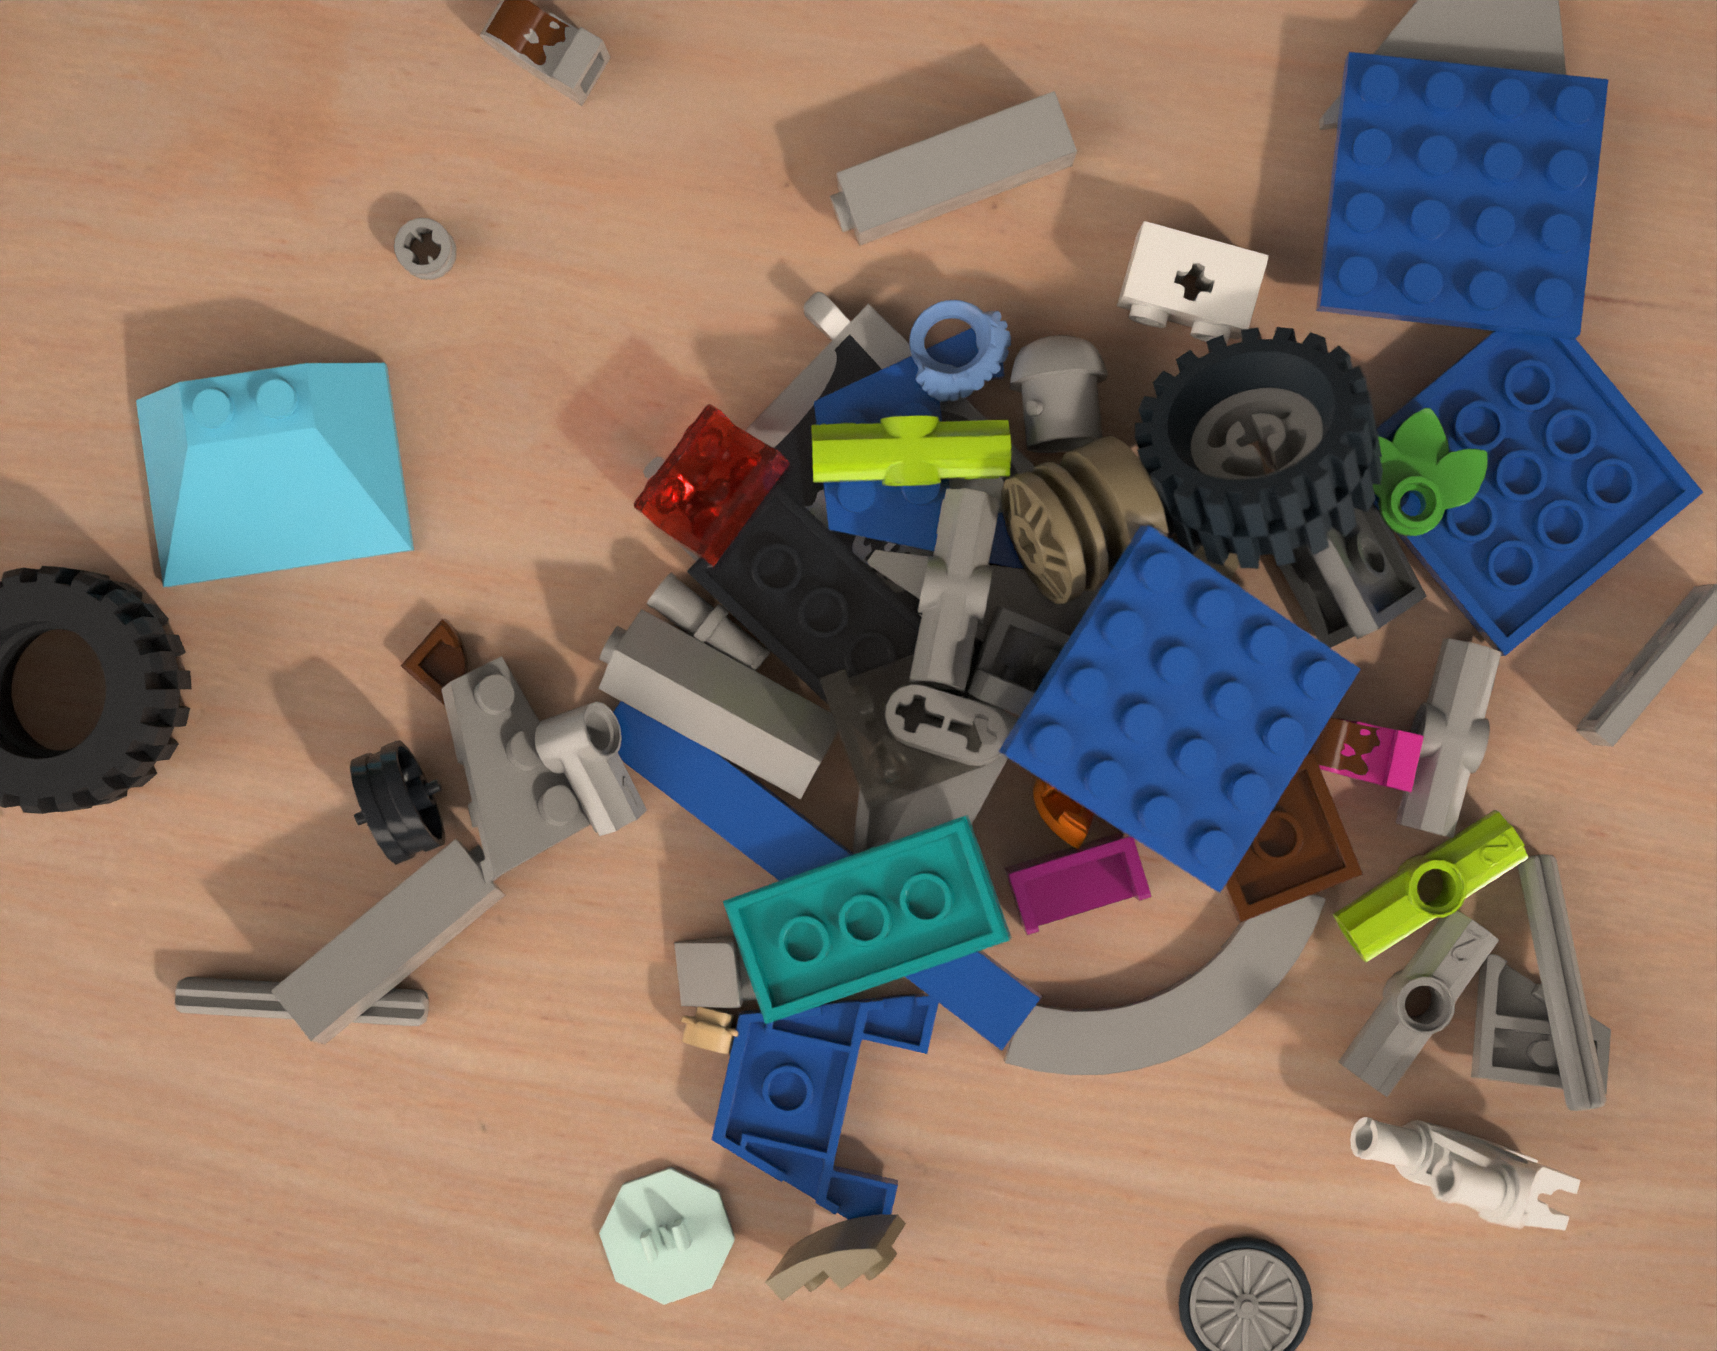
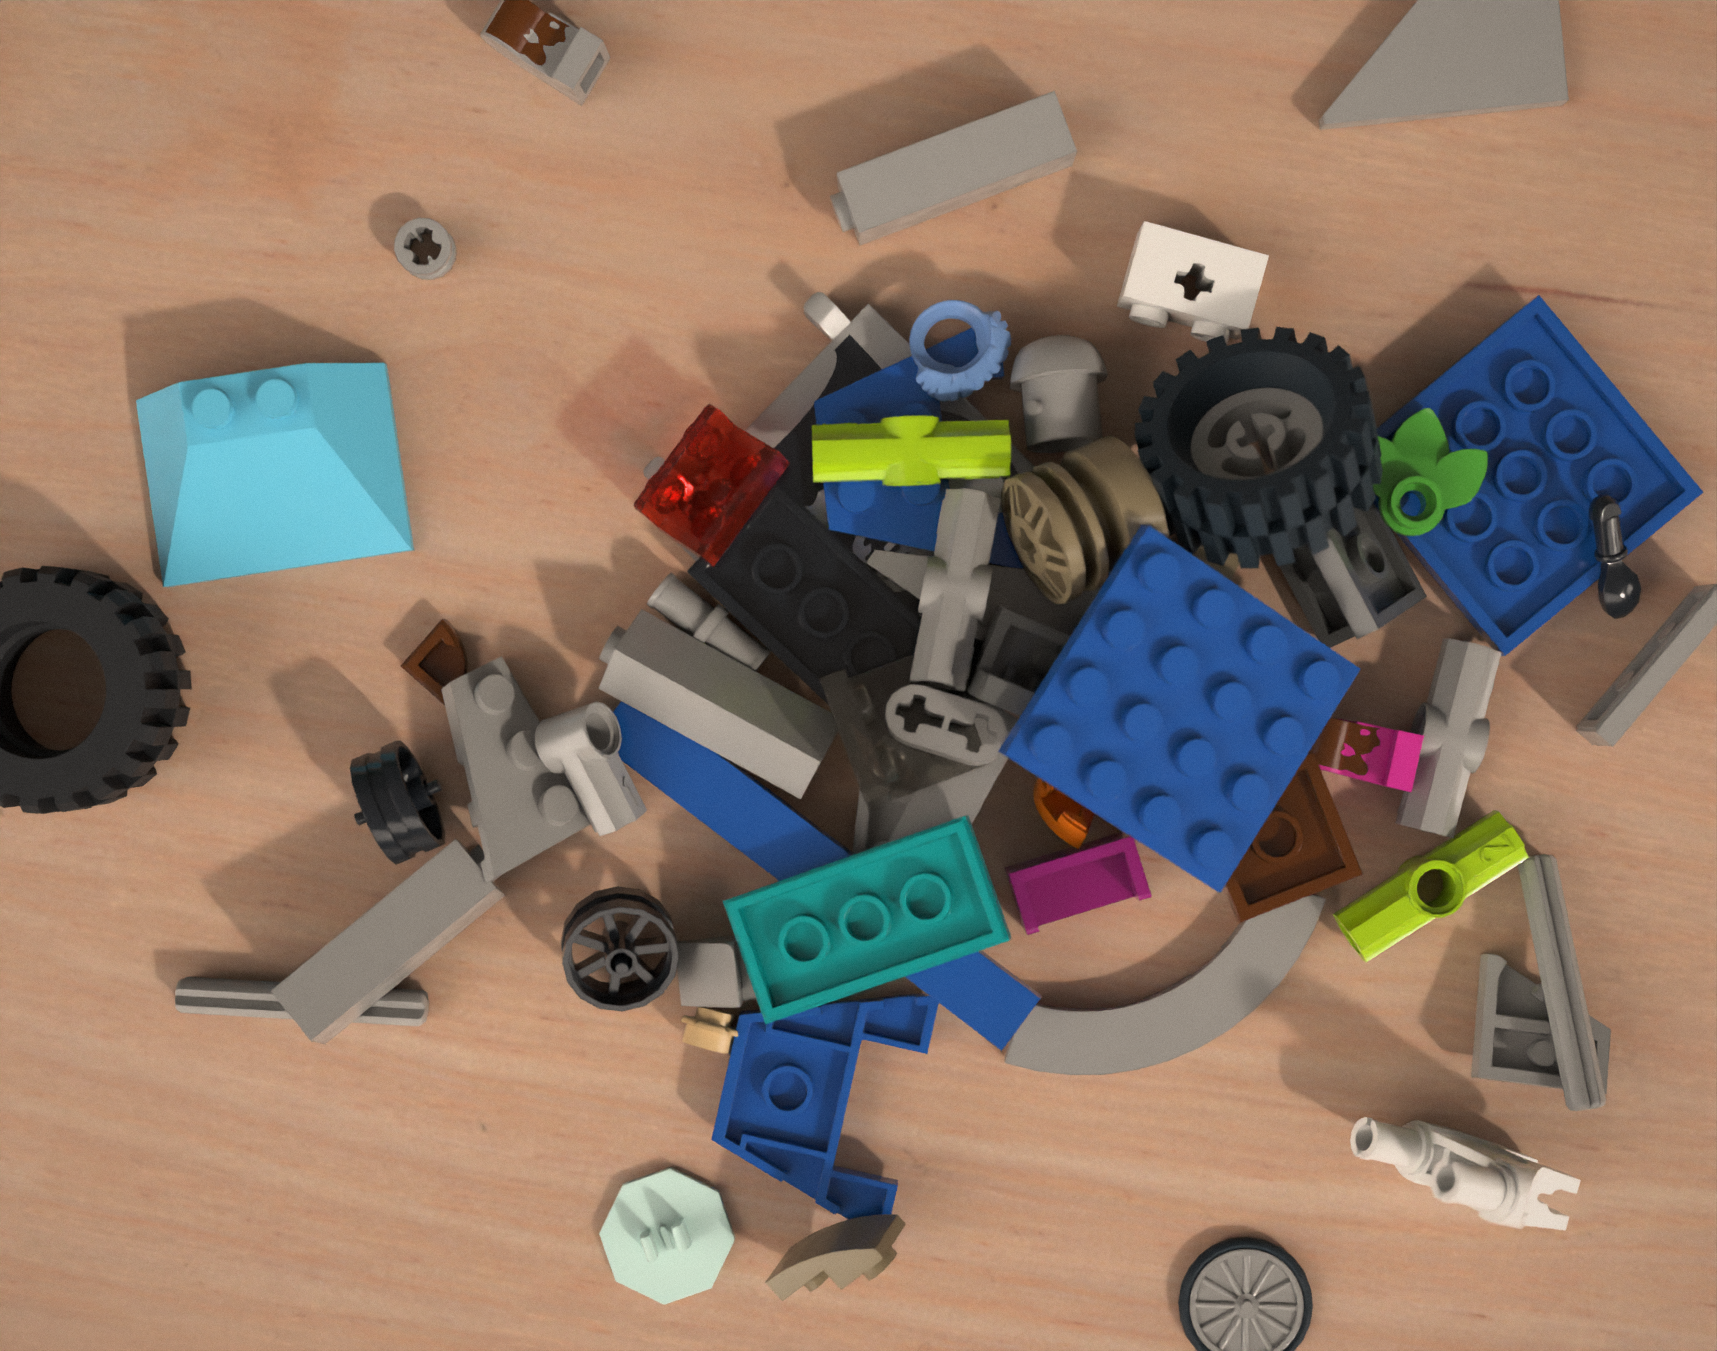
blue plate [1316,52,1609,340] -> none
light grey piece [1338,910,1499,1097] -> none
none -> black wheel [561,886,679,1012]
none -> black piece [1588,494,1641,619]

